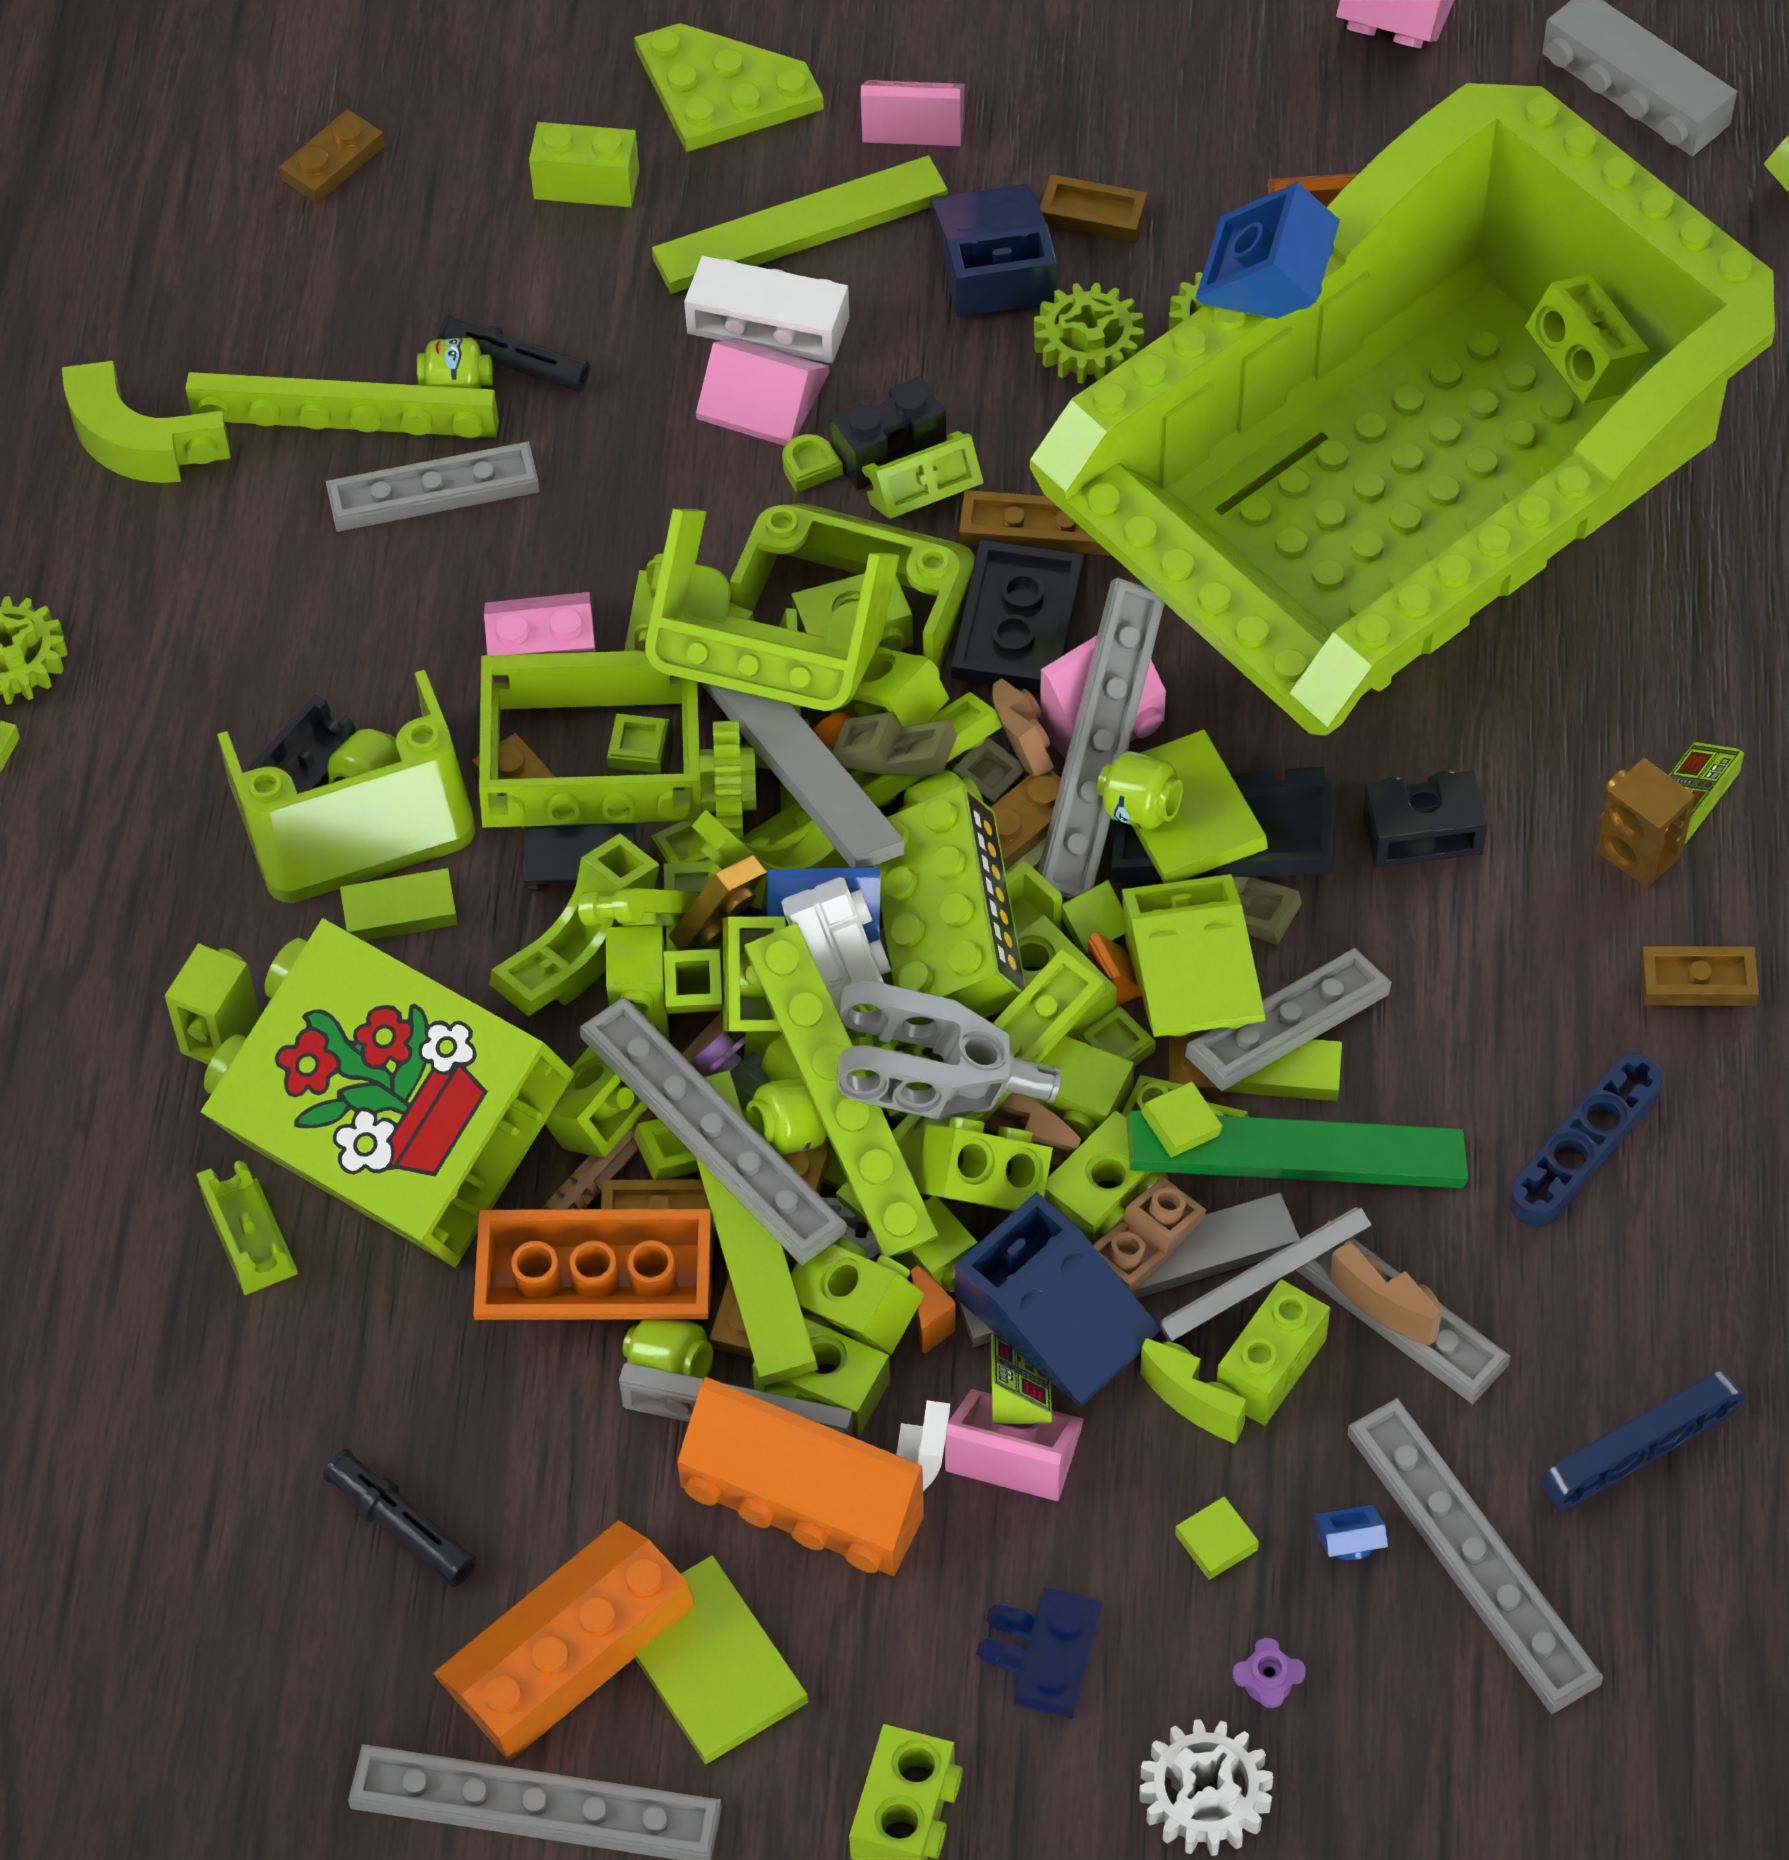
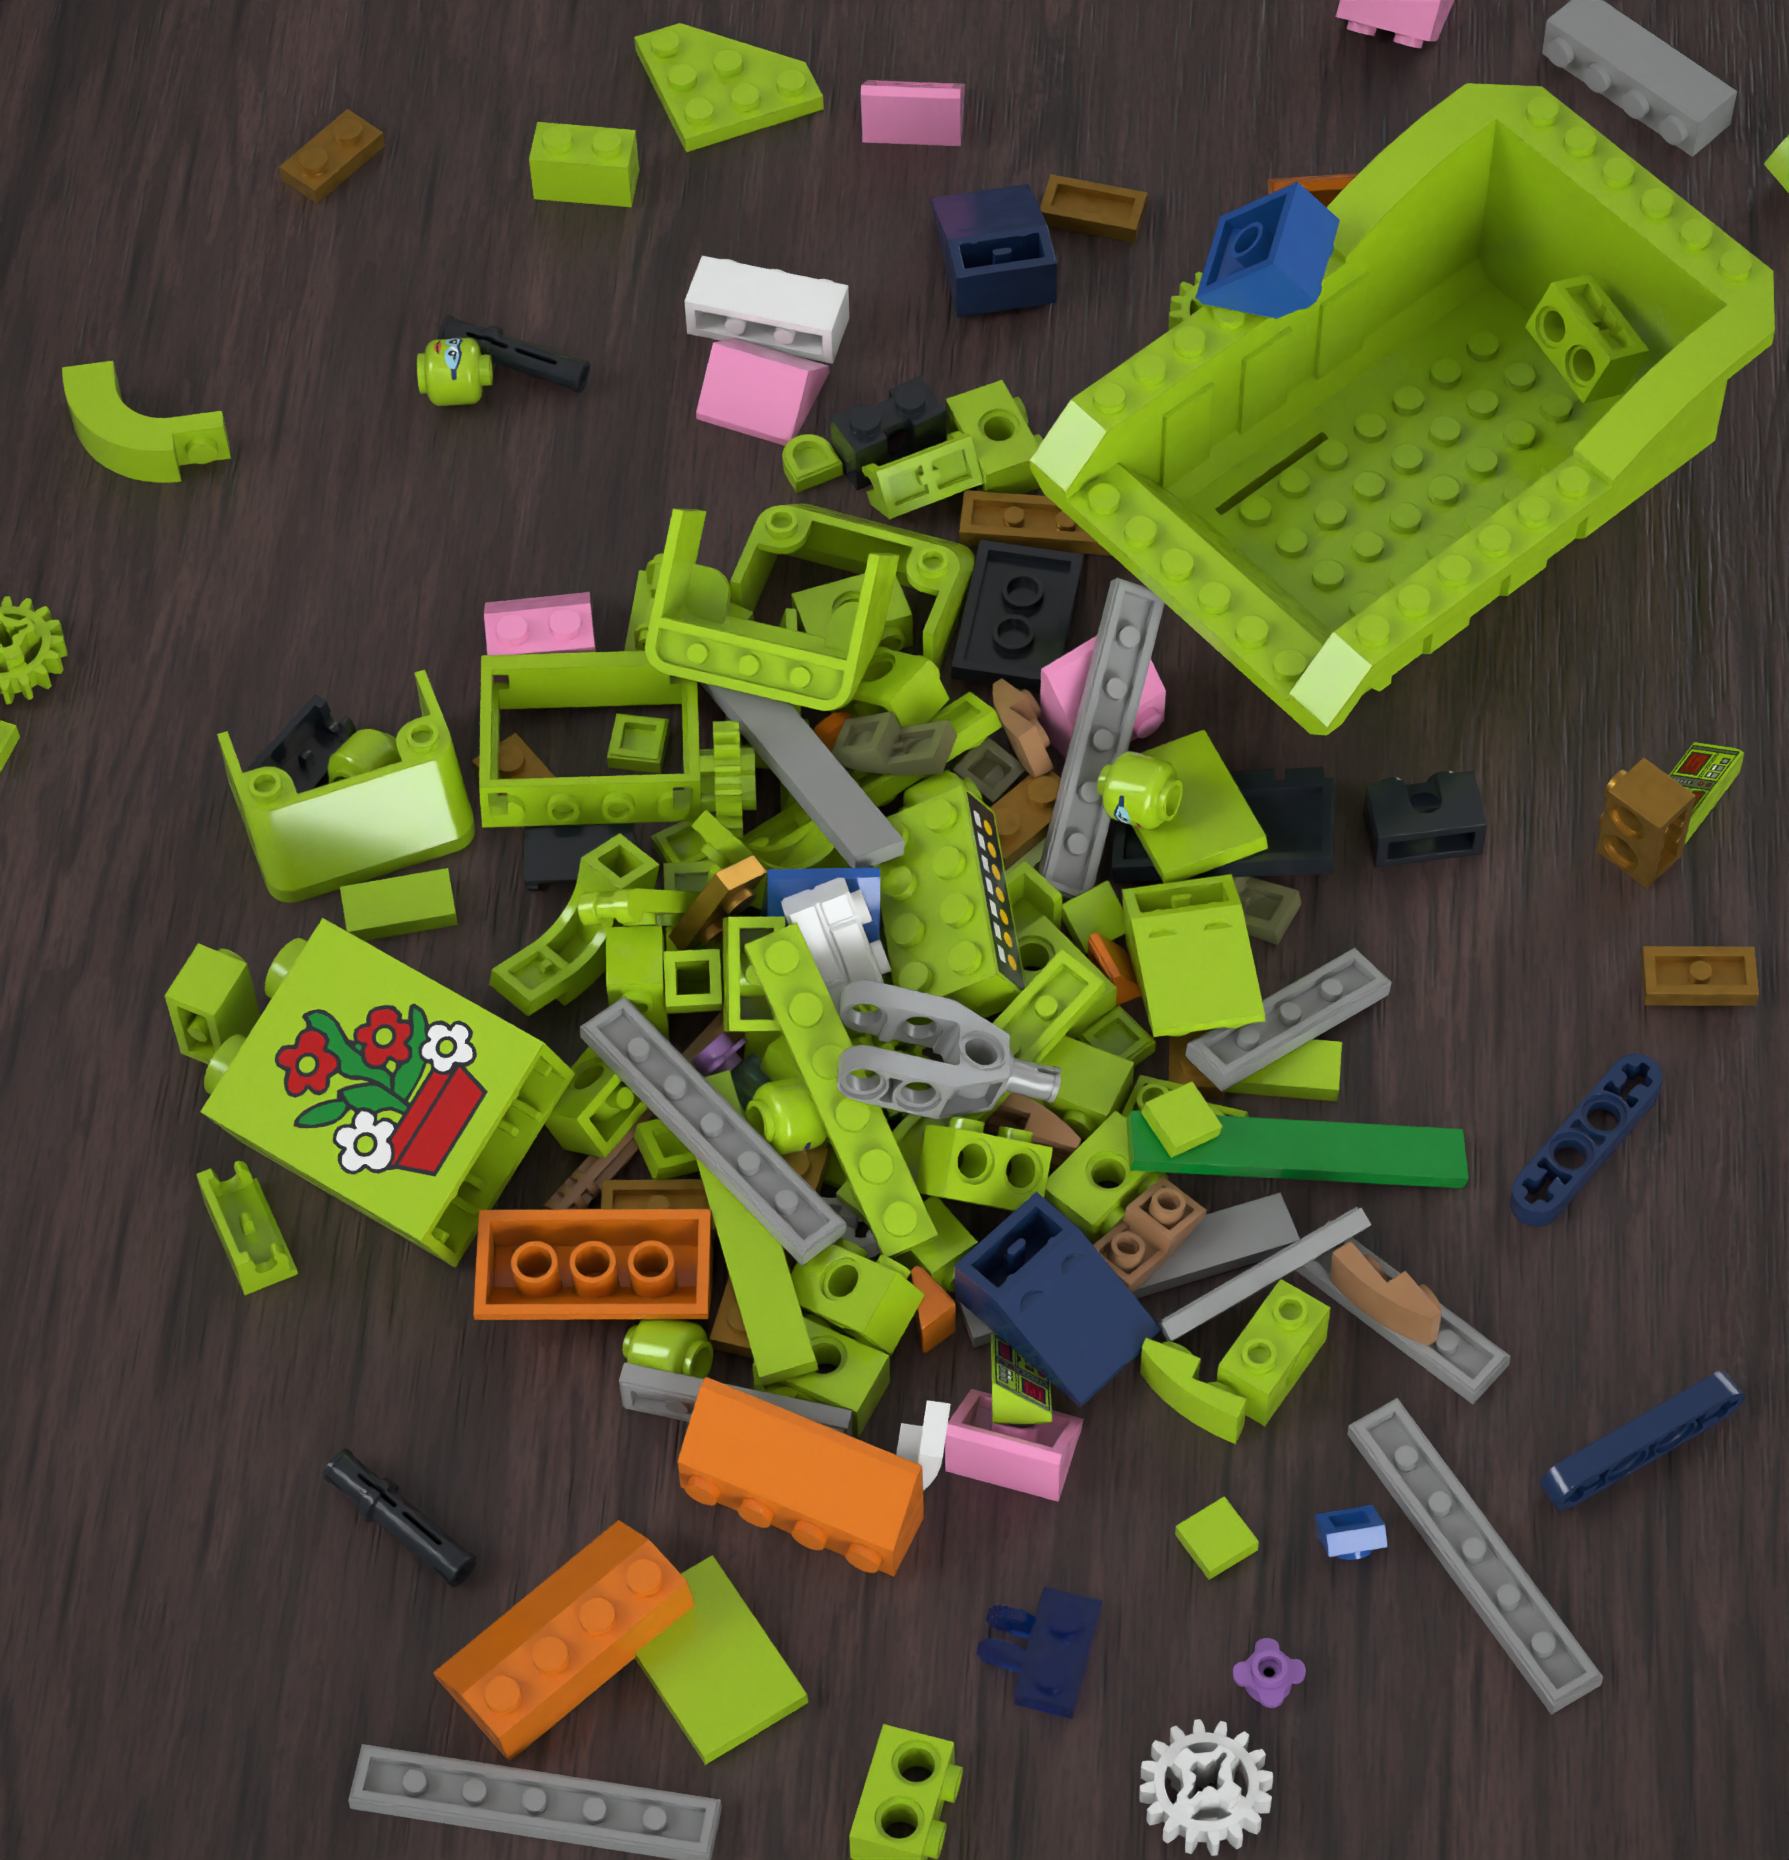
lime plate [185,372,499,438] -> none
light grey tile [326,441,540,532] -> none
lime tile [652,155,948,294] -> none
lime gear [1034,283,1144,384] -> none
none -> lime brick [945,380,1043,494]

